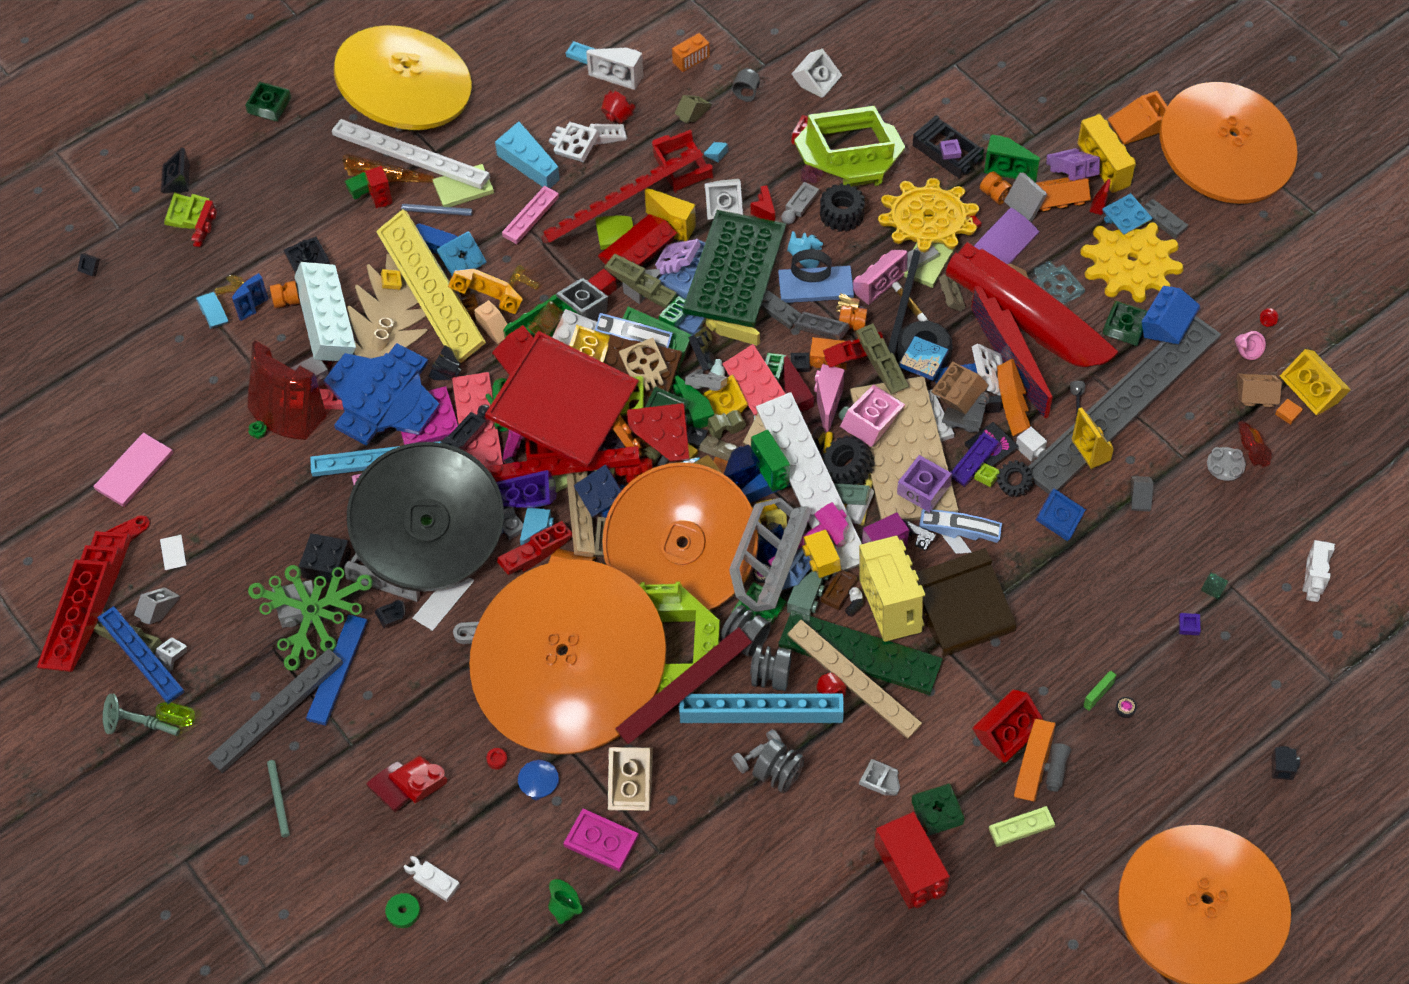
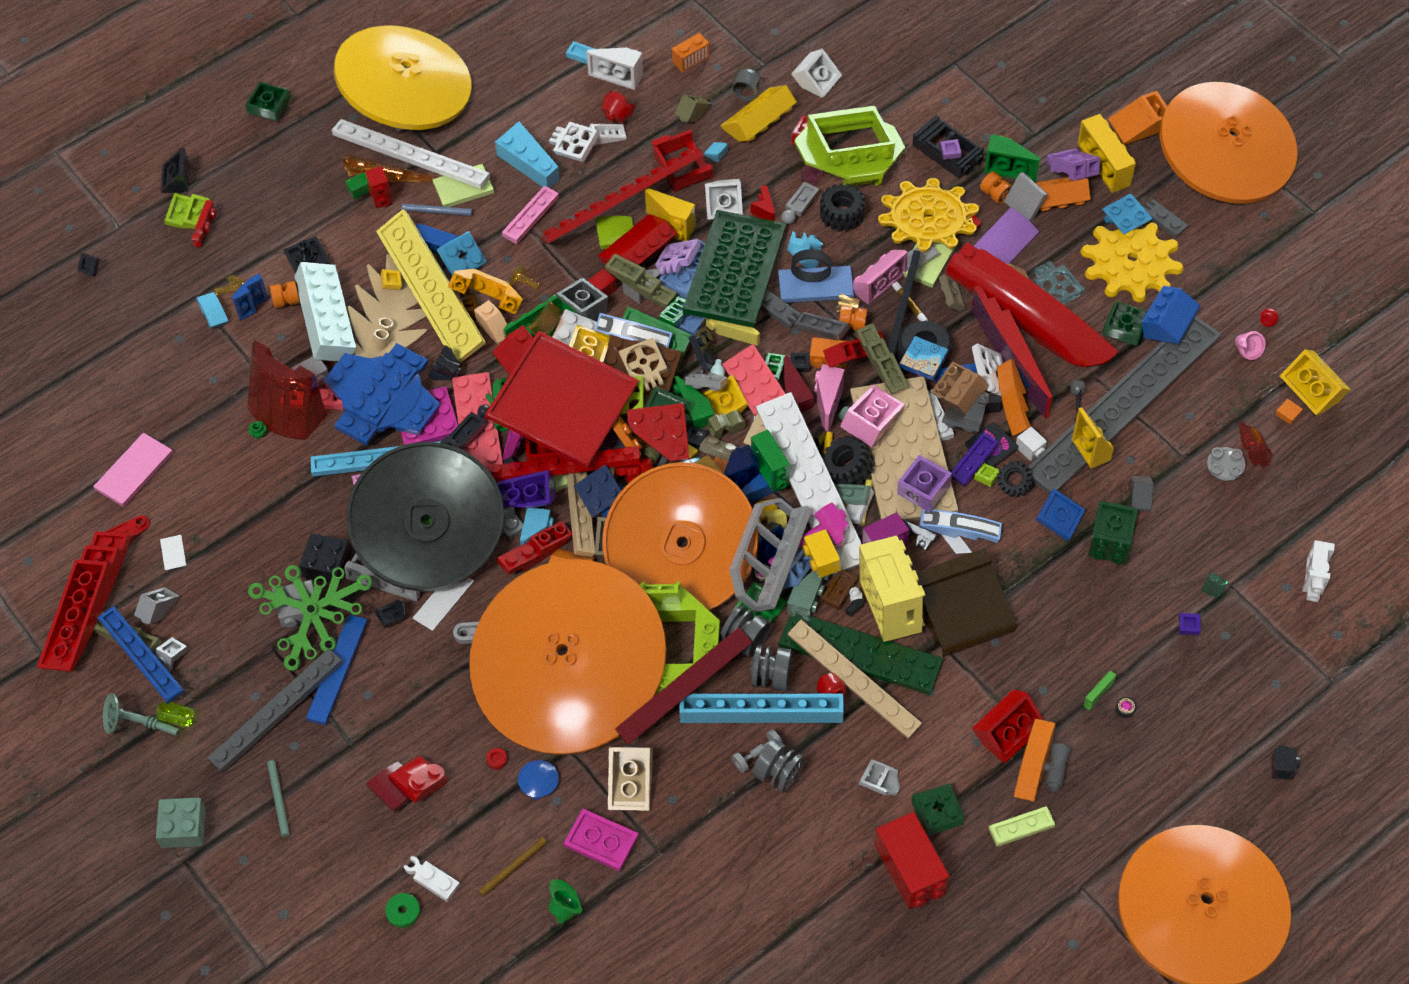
red slope [1089,179,1111,215] -> none
medium nougat slope [1237,373,1282,407] -> none
none -> sand green brick [156,798,206,848]
none -> pearl gold bar [478,837,547,897]
none -> yellow slope [720,85,796,142]
none -> dark green bracket [1088,501,1138,565]

